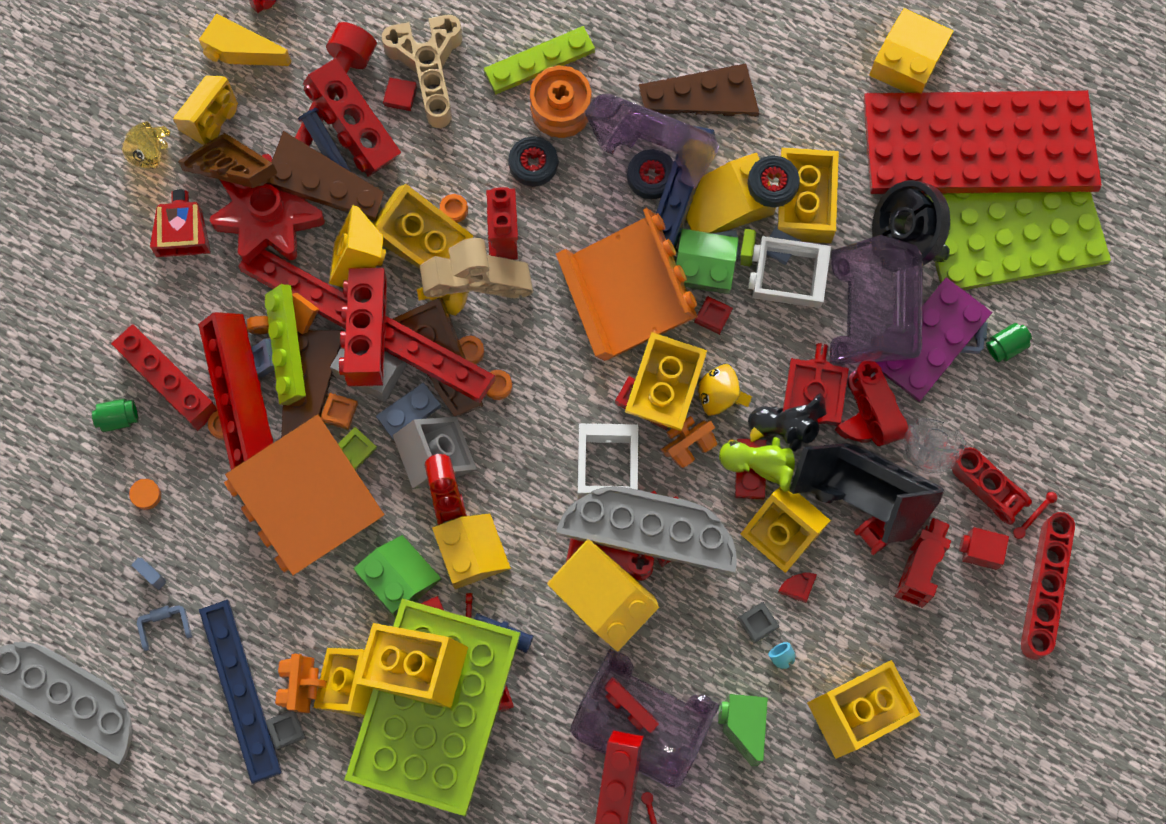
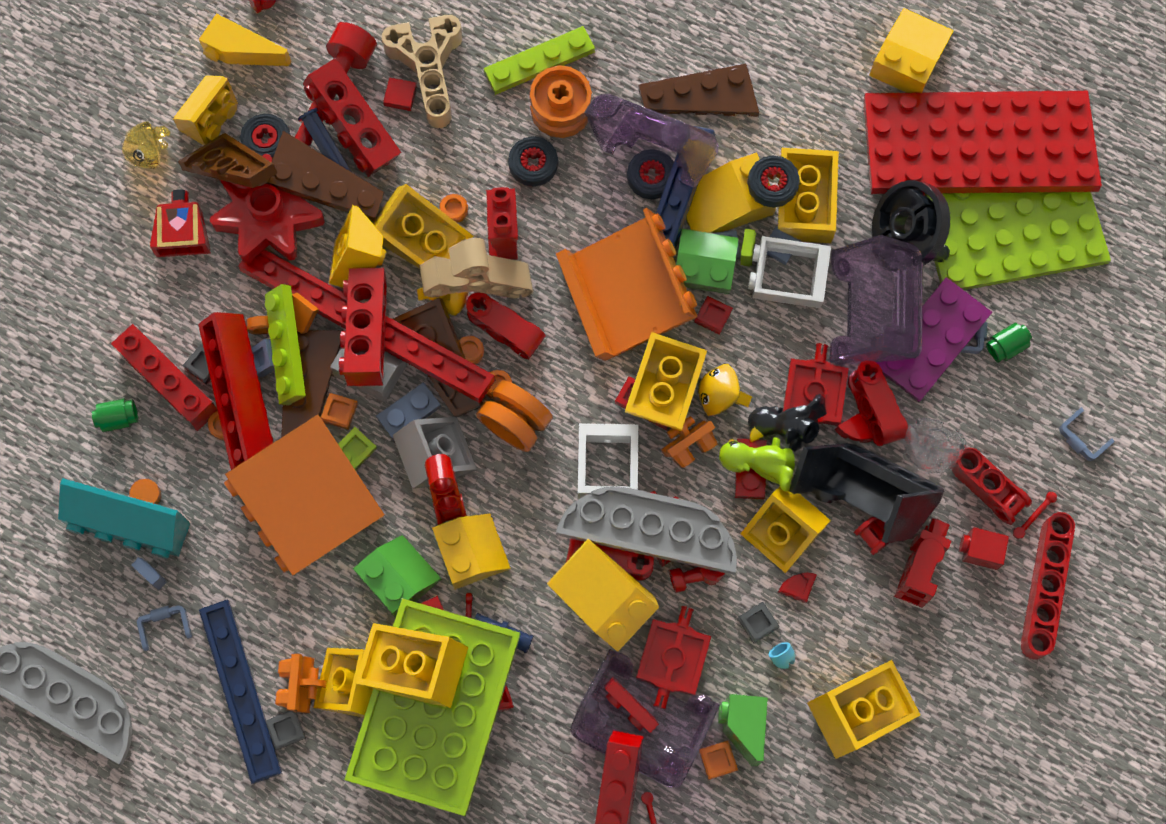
none -> teal slope [58,478,190,559]
none -> dark grey tile [182,344,211,385]
none -> black bush [240,113,290,159]
none -> red piece [466,292,546,360]
none -> orange wheel [476,380,553,452]
none -> red plate [636,606,712,710]
none -> red leg [669,567,725,593]
none -> orange tile [699,740,738,780]
none -> sand blue piece [1059,407,1115,461]

